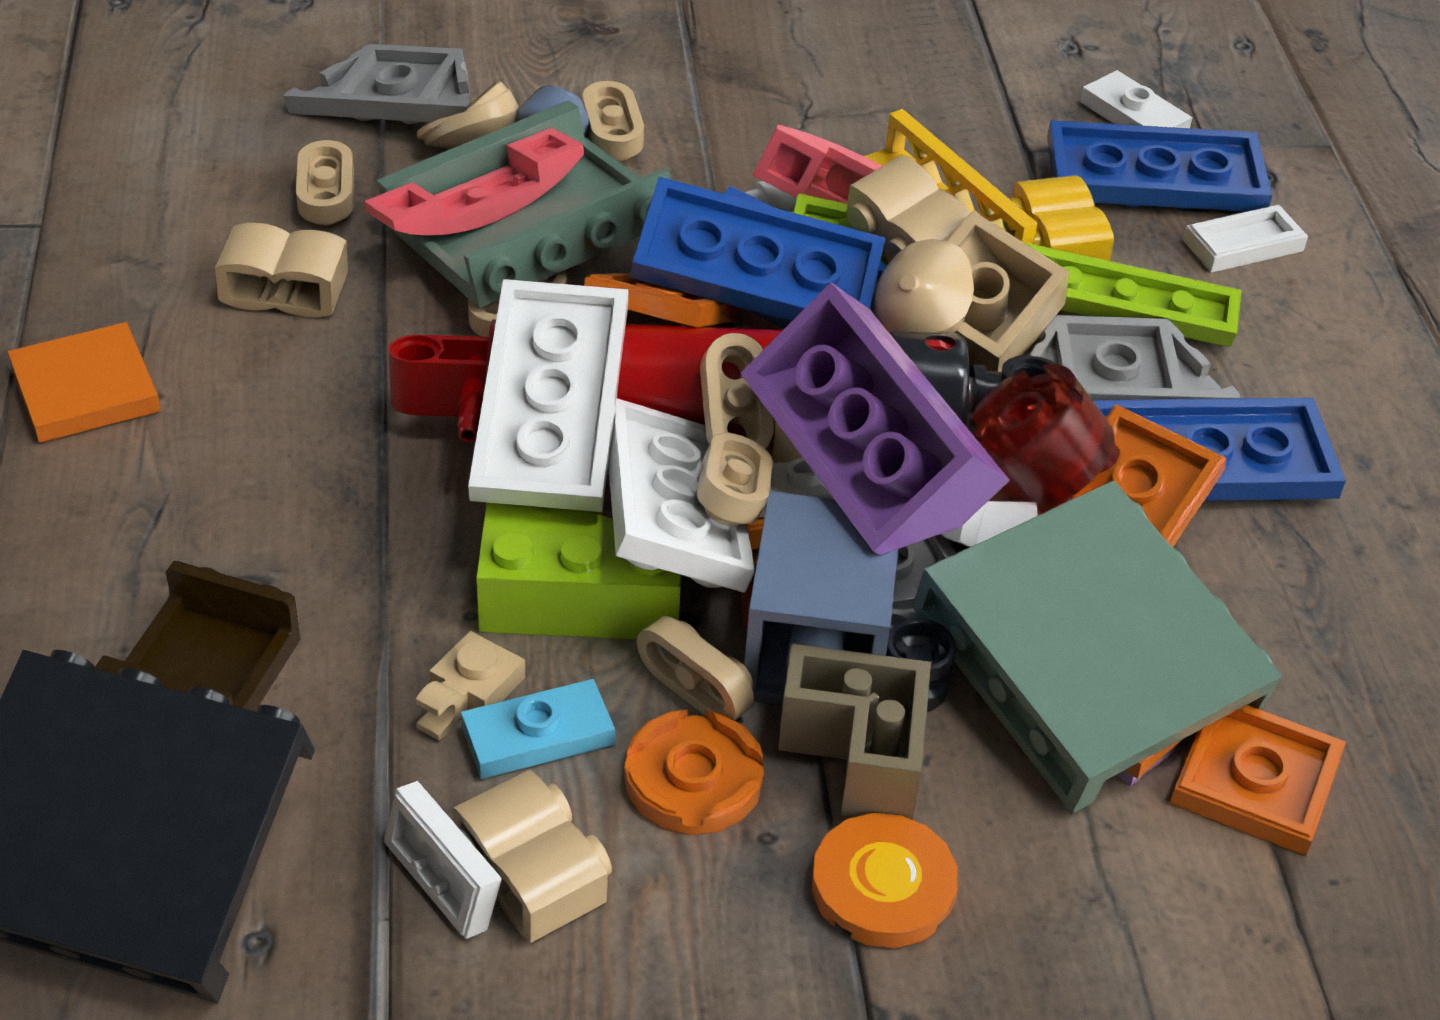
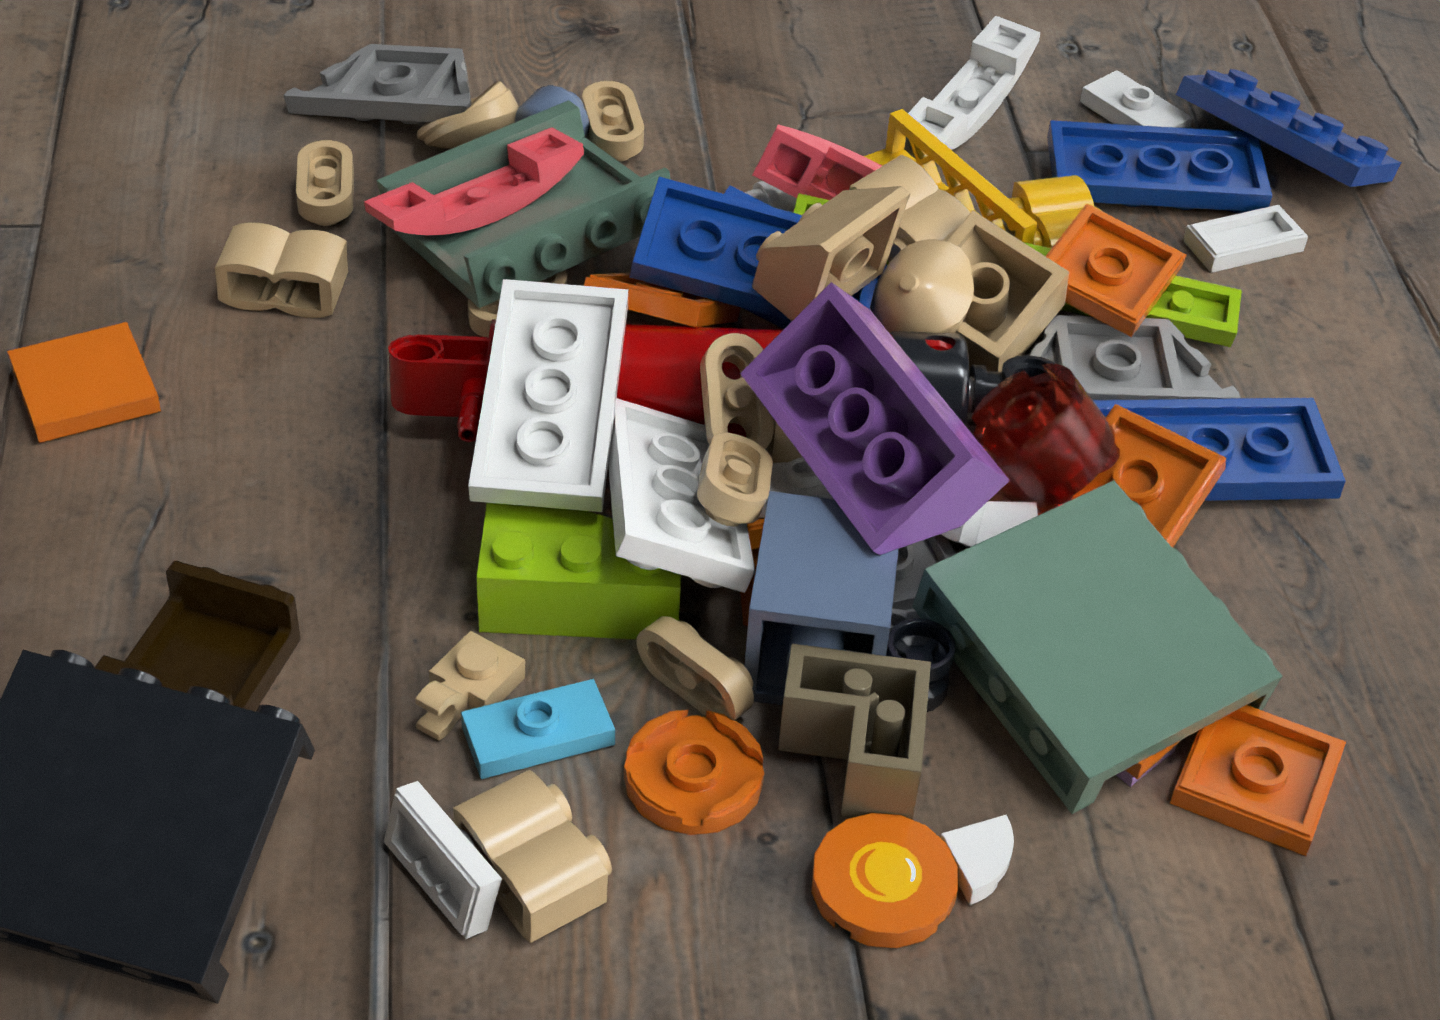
none -> tan slope [752,186,911,321]
none -> white slope [908,16,1040,150]
none -> white tile [941,815,1014,905]
none -> orange tile [1046,203,1187,337]
none -> blue plate [1176,69,1402,187]

